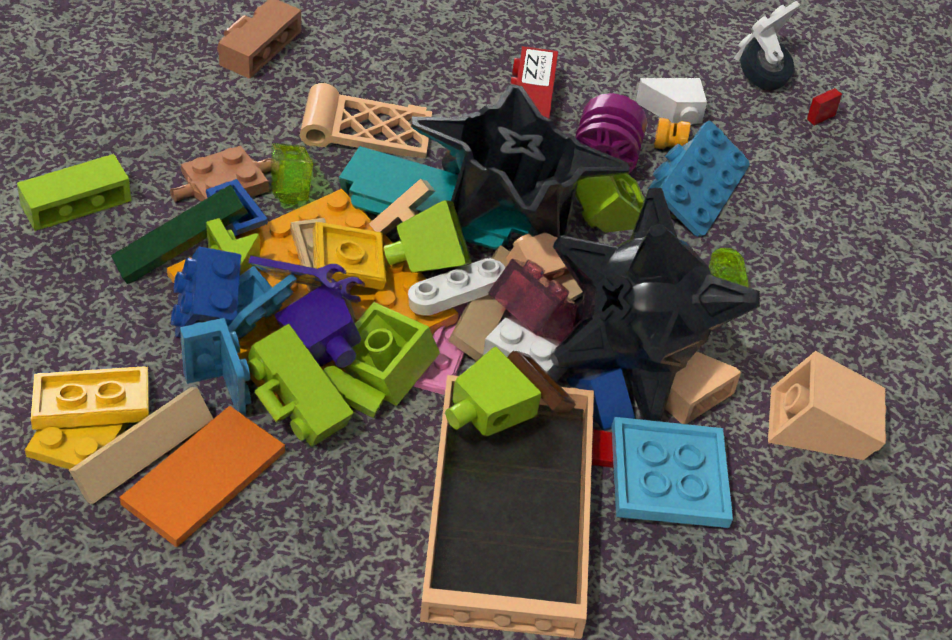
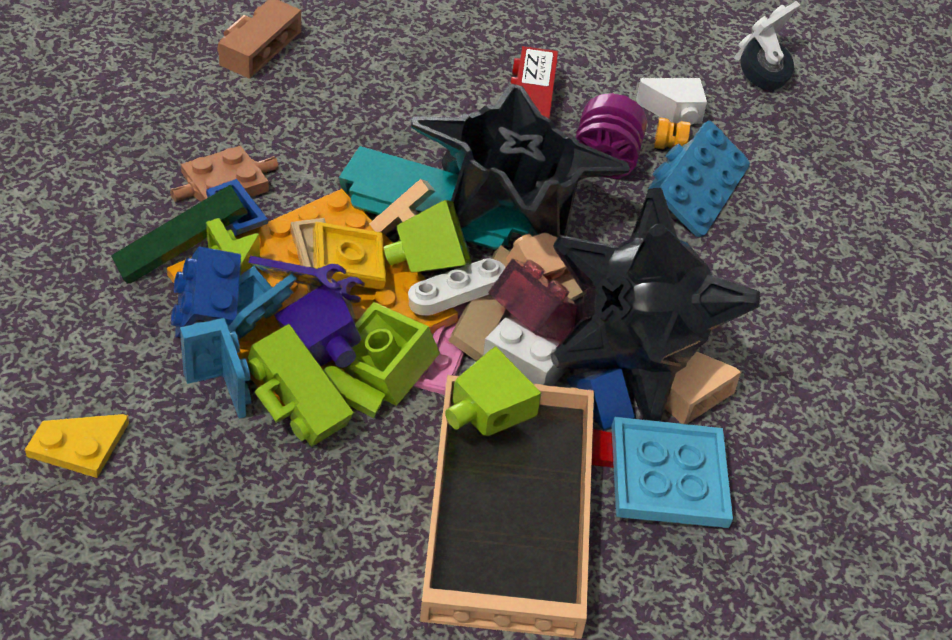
lime brick [17,154,131,231] -> none
yellow tile [31,366,149,430] -> none
tan tile [69,387,214,504] -> none
orange tile [119,405,285,547] -> none
clear neon green slope [271,143,313,205] -> none
light nougat piece [300,83,432,158] -> none
reddish brown tile [507,350,576,414] -> none
lime slope [575,174,645,233] -> none
clear neon green plate [708,248,749,287] -> none
light nougat slope [768,351,886,460] -> none
red tile [807,88,842,125] -> none

